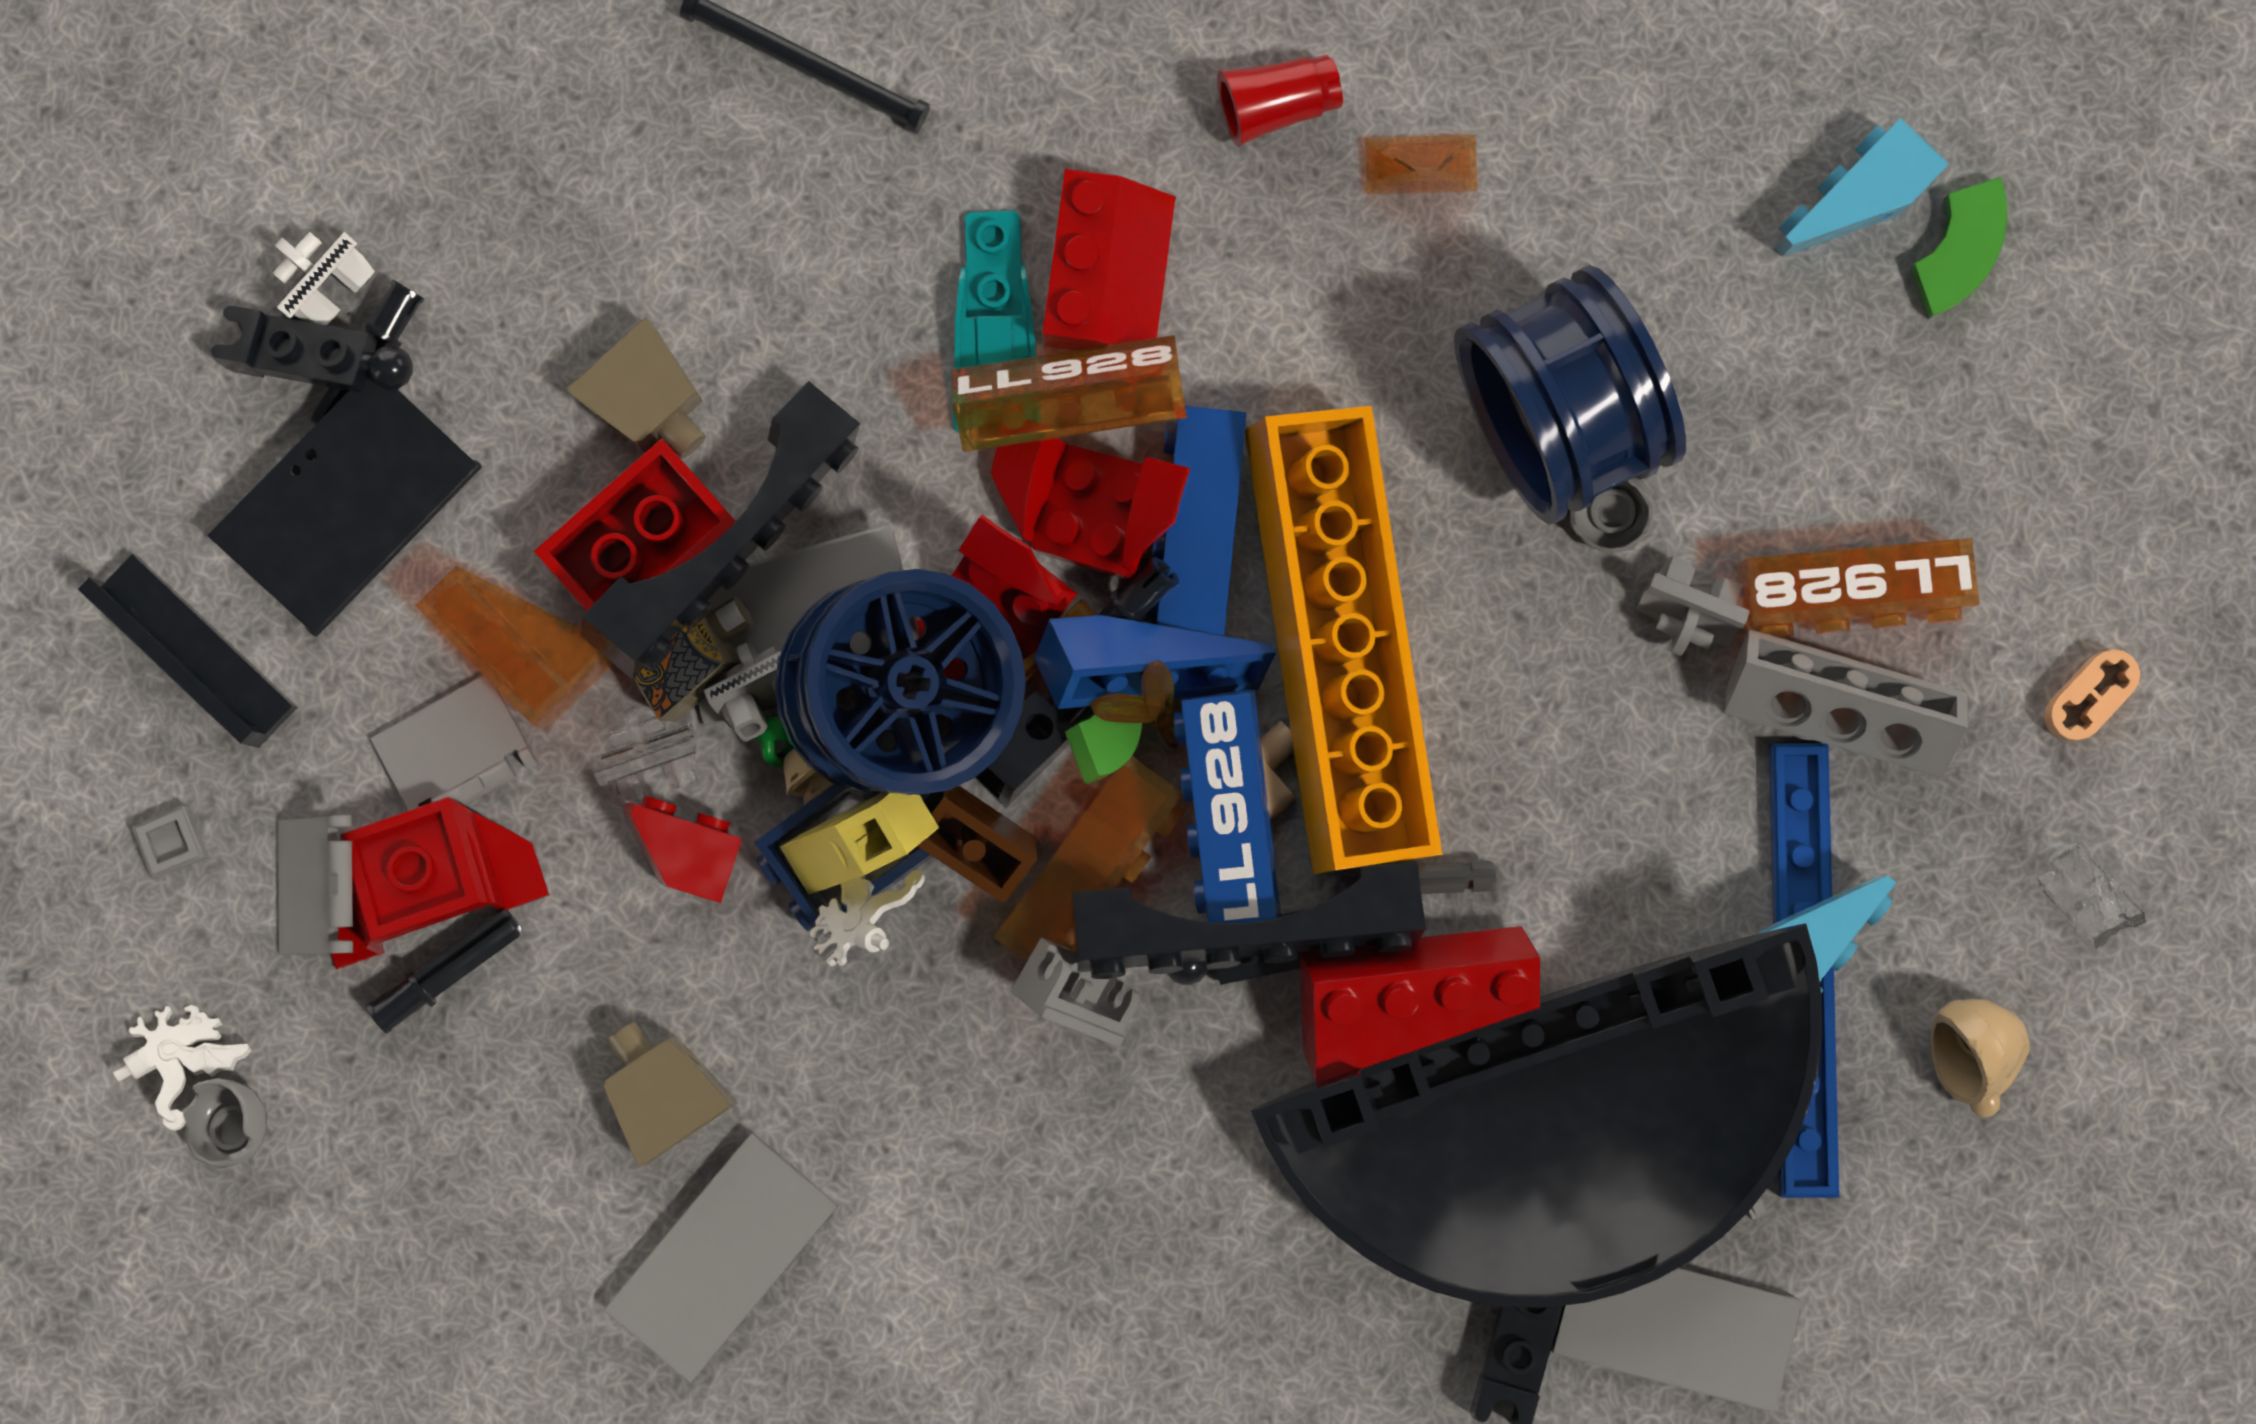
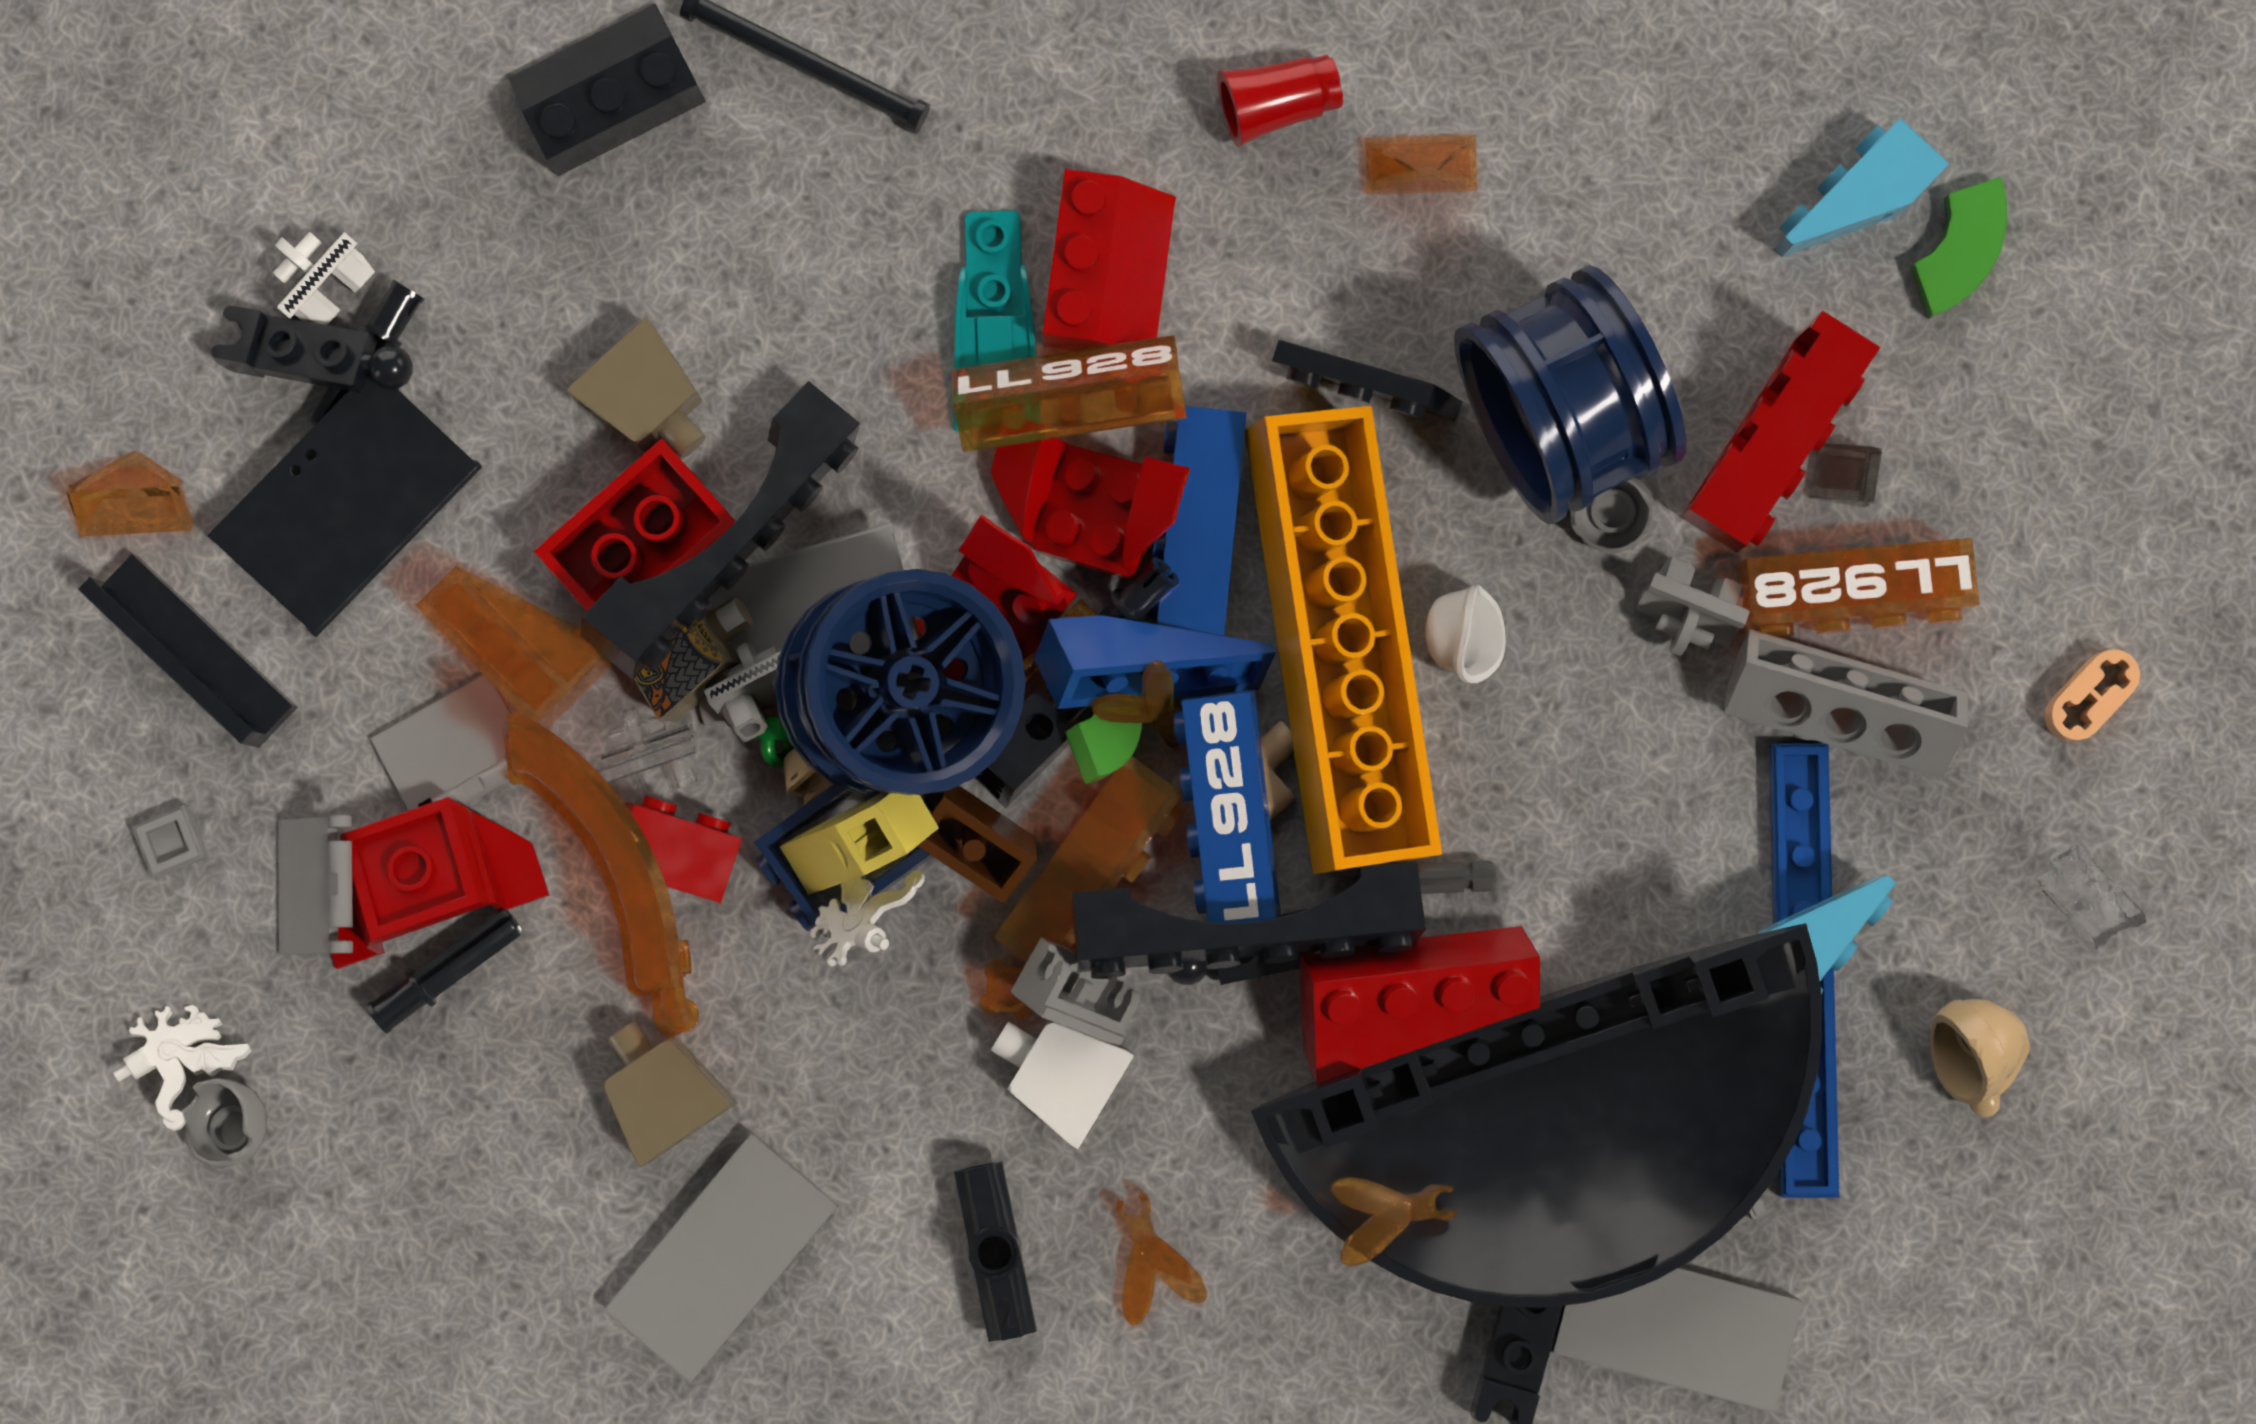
none -> clear orange slope [66,451,193,537]
none -> clear orange windscreen [502,713,699,1037]
none -> black slope [508,4,706,176]
none -> black piece [954,1161,1037,1342]
none -> clear orange plate [980,959,1034,1020]
none -> white torso [991,1020,1134,1149]
none -> clear orange piece [1116,1189,1207,1326]
none -> black wing [1272,340,1462,422]
none -> clear orange piece [1331,1177,1458,1266]
none -> white helmet [1425,584,1506,683]
none -> red wedge [1681,310,1881,553]
none -> clear smoke slope [1810,443,1882,508]

